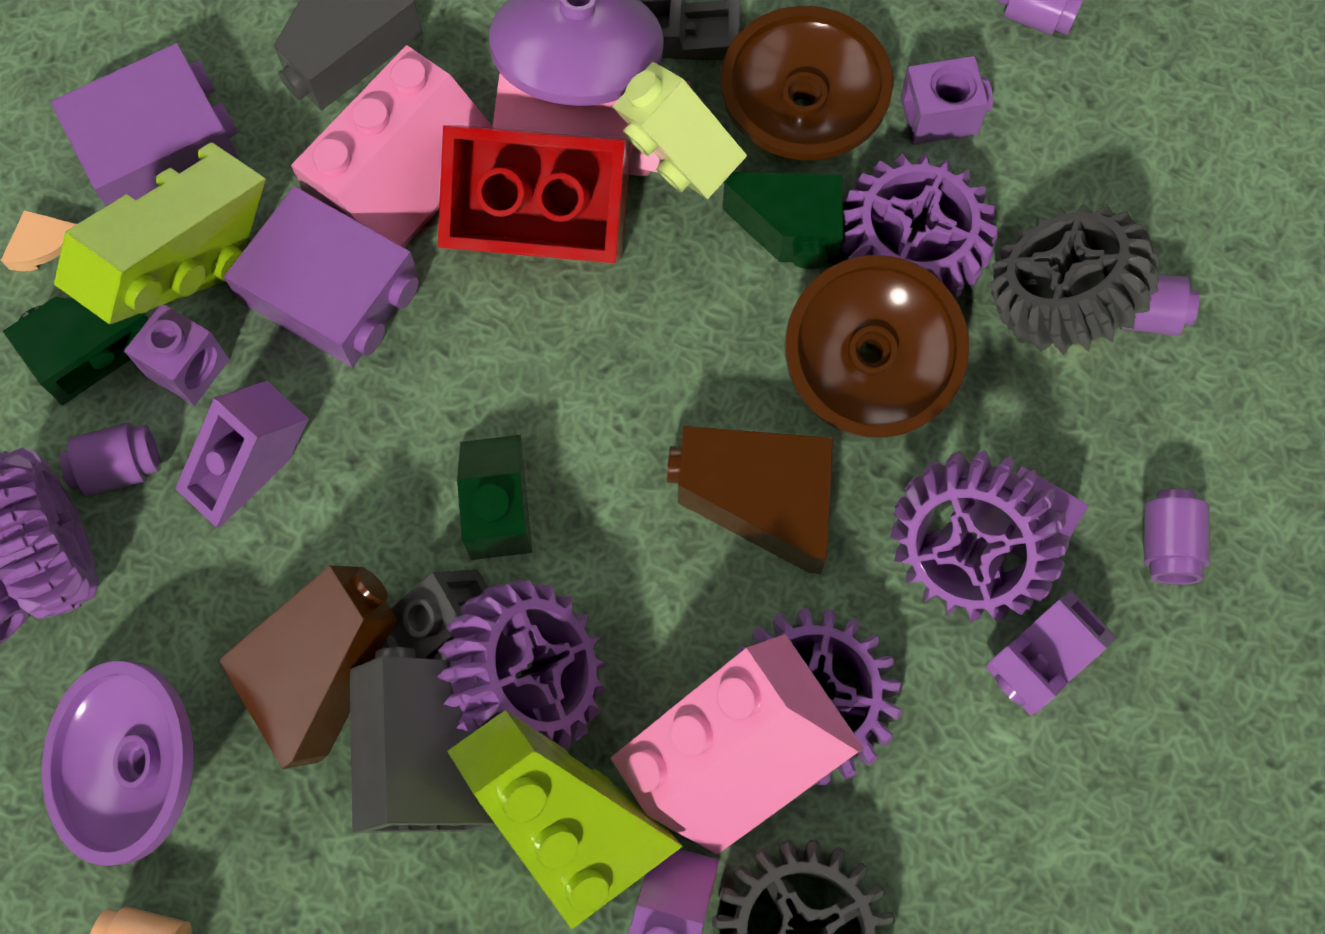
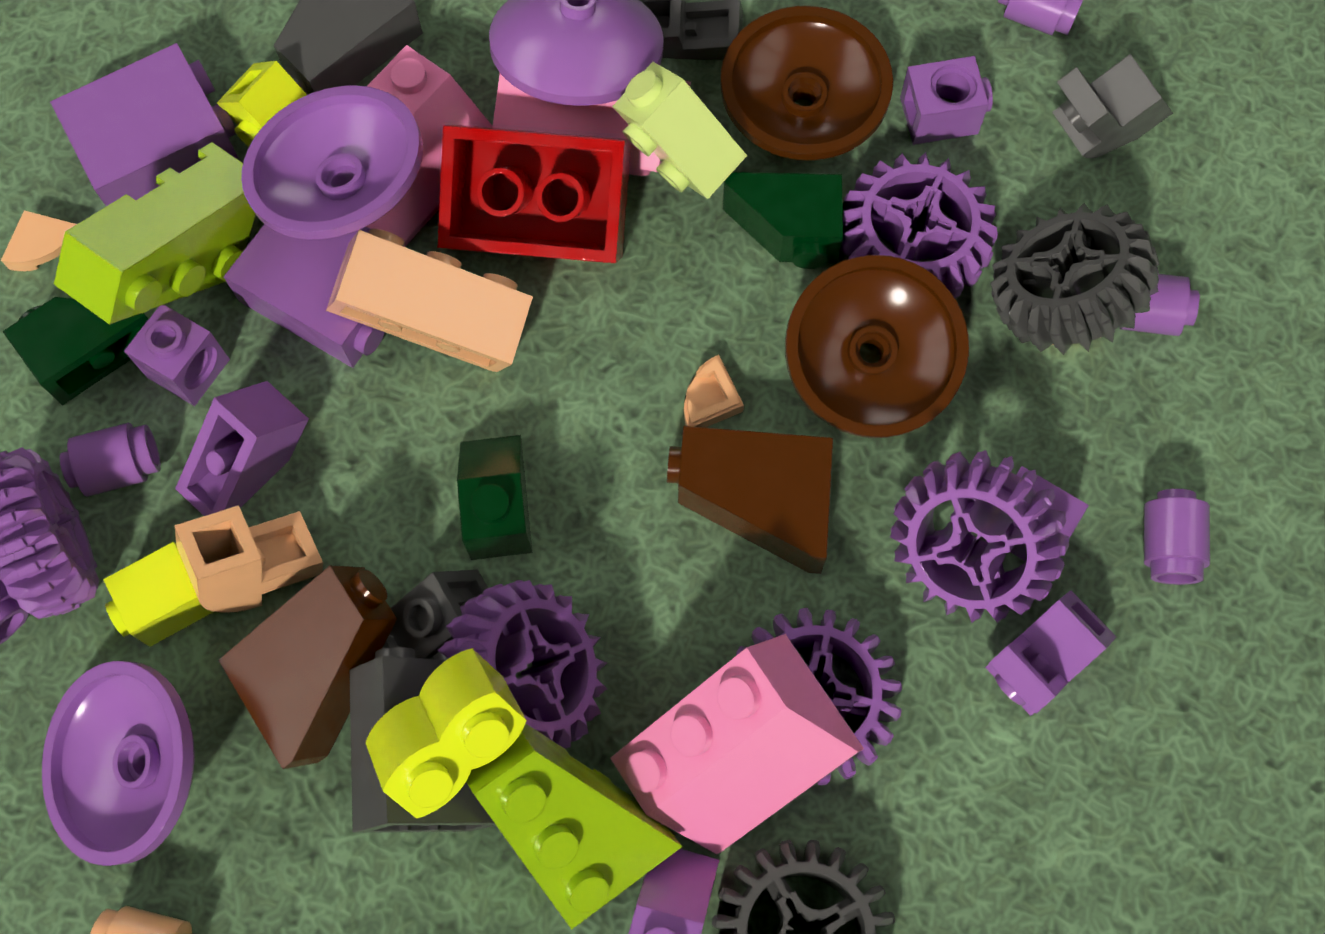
none -> neon yellow brick [103,542,213,647]
none -> light nougat brick [174,505,323,613]
none -> neon yellow brick [217,61,307,147]
none -> medium lavender dish [241,85,423,239]
none -> light nougat brick [326,229,533,372]
none -> neon yellow brick [365,648,527,819]
none -> light nougat tile [684,354,744,428]
none -> dark grey brick [1052,54,1173,158]

